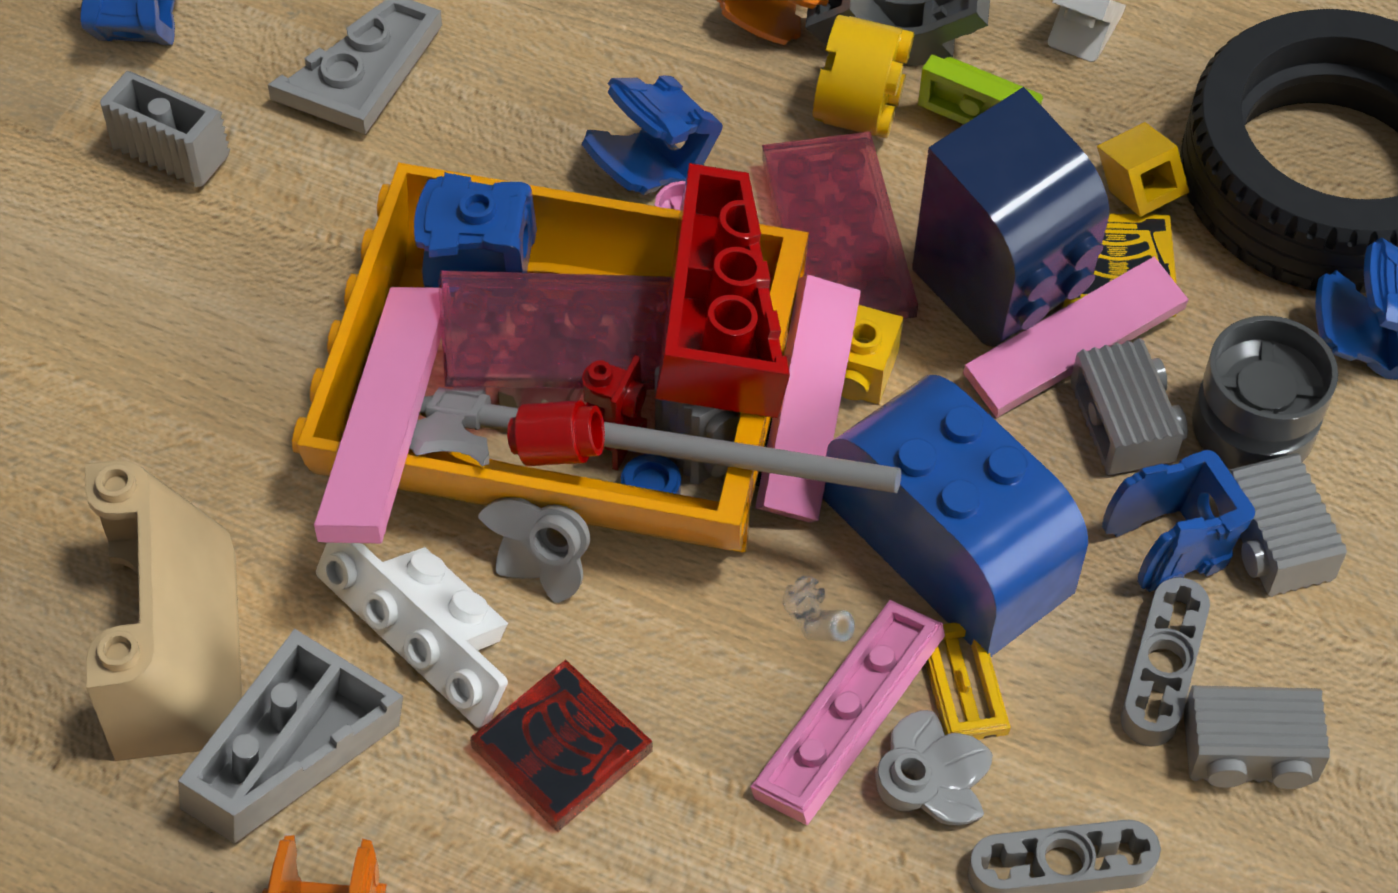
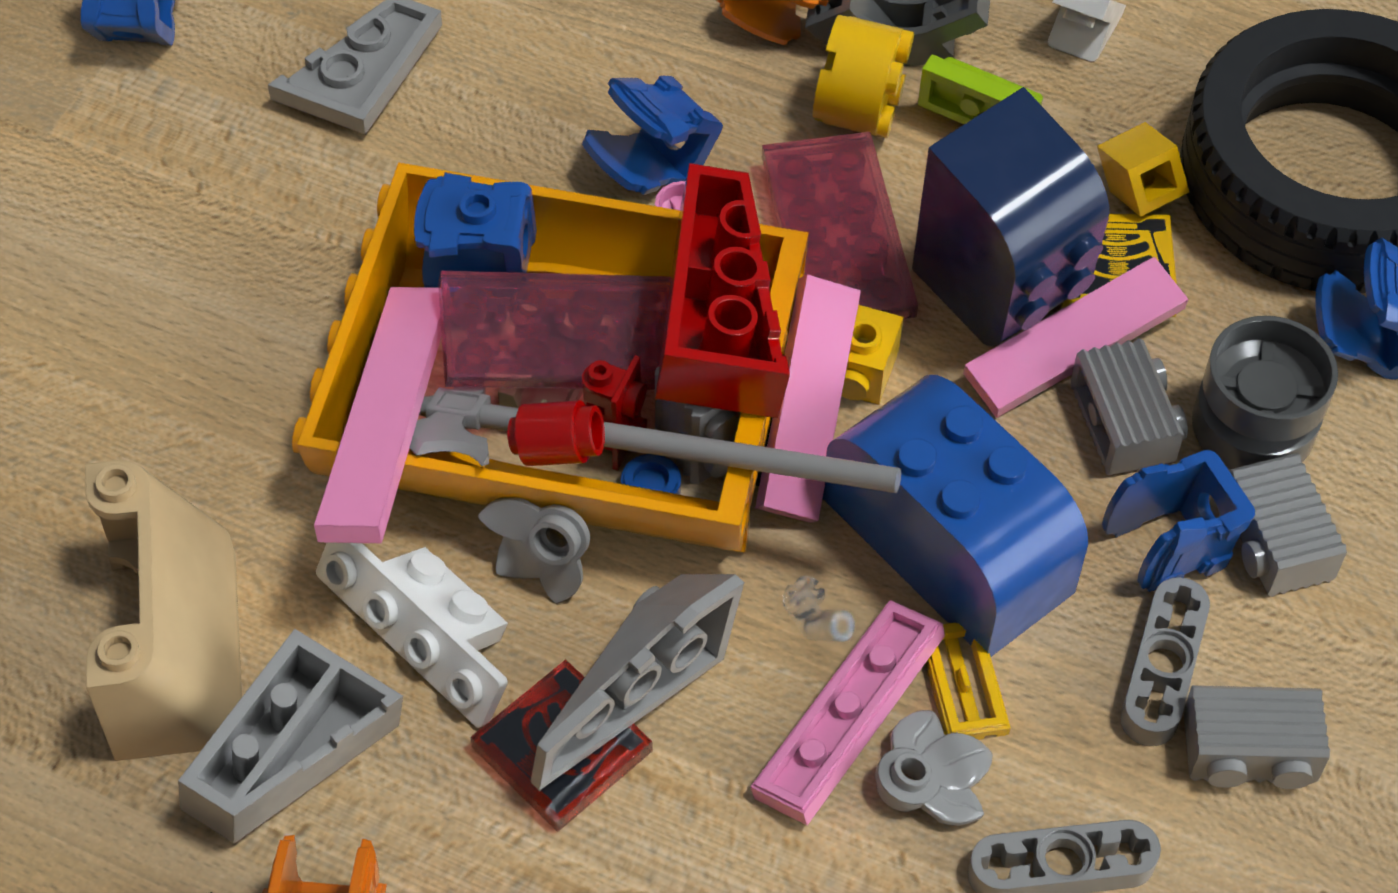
light grey brick [100,71,230,187] -> none
none -> light grey wedge [531,574,744,791]

